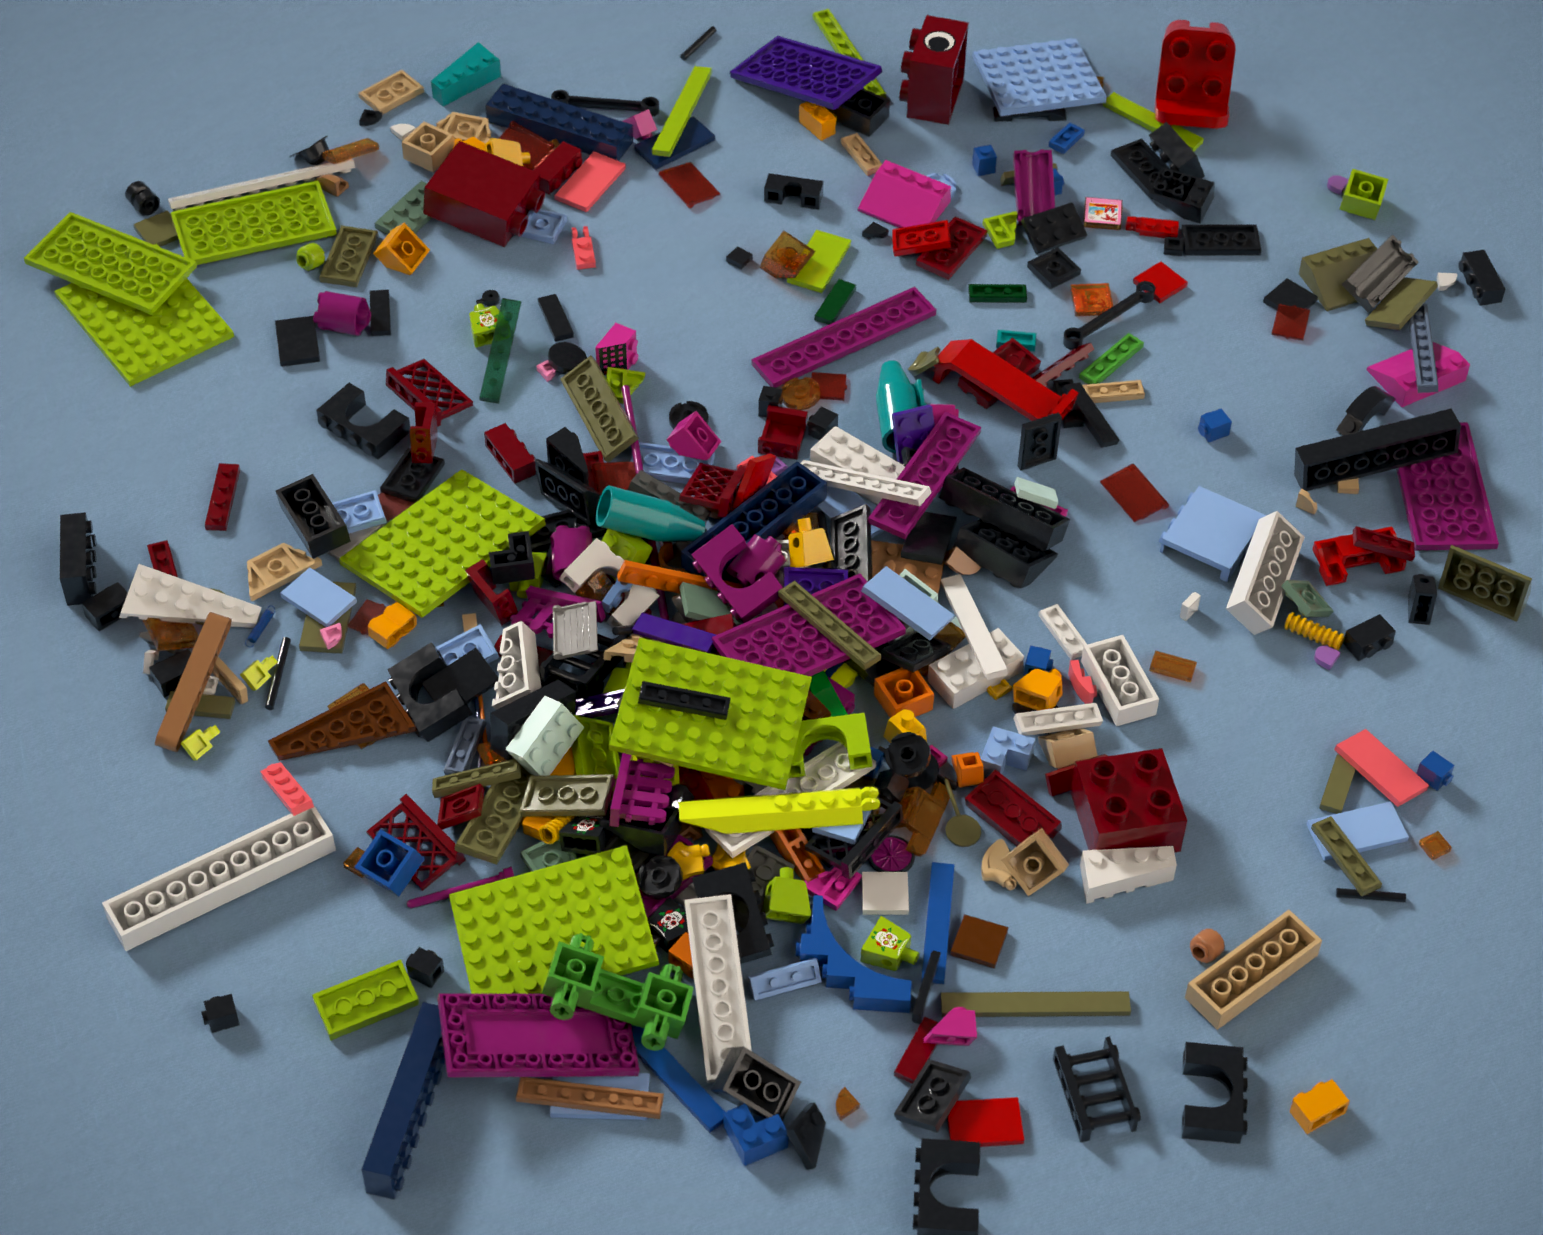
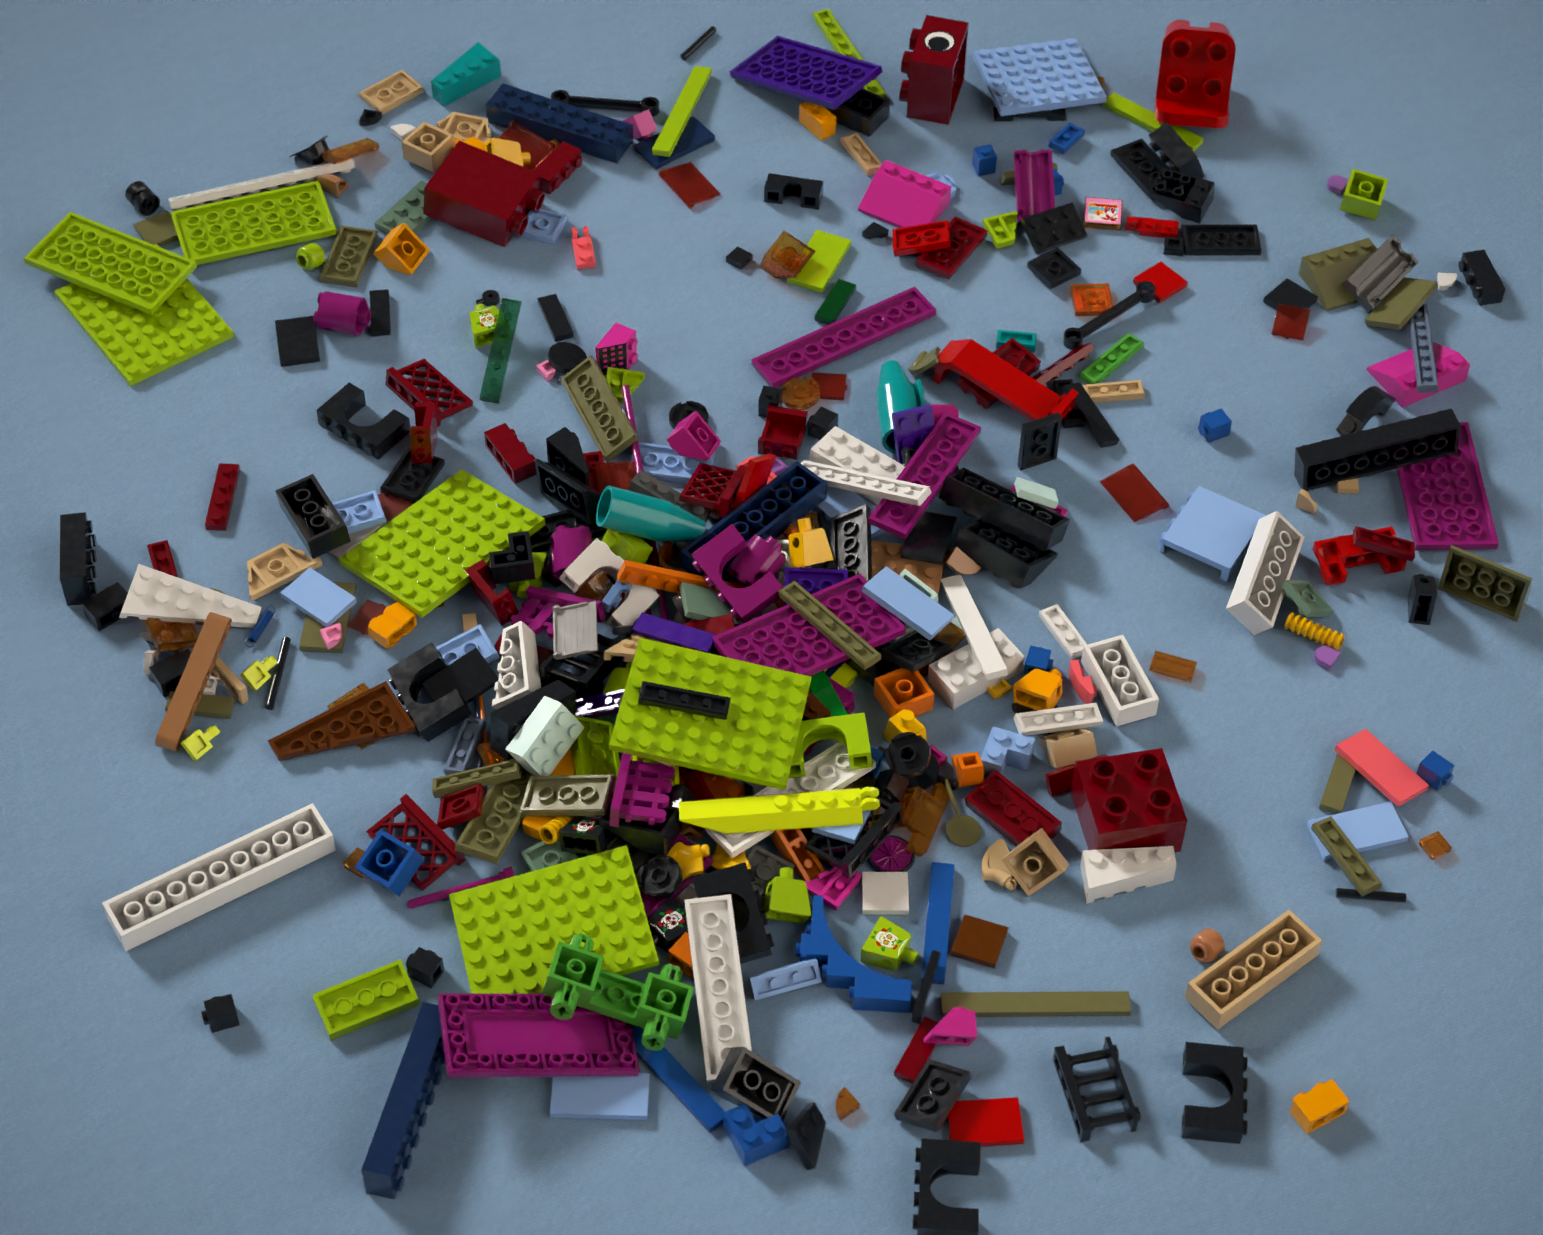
coral plate [260,762,314,816] -> none
medium nougat tile [516,1077,664,1119] -> none
coral tile [555,151,626,213] -> none
dark green tile [968,284,1027,303] -> none
white tile [1180,592,1201,621] -> none
black brick [1343,614,1396,661] -> none

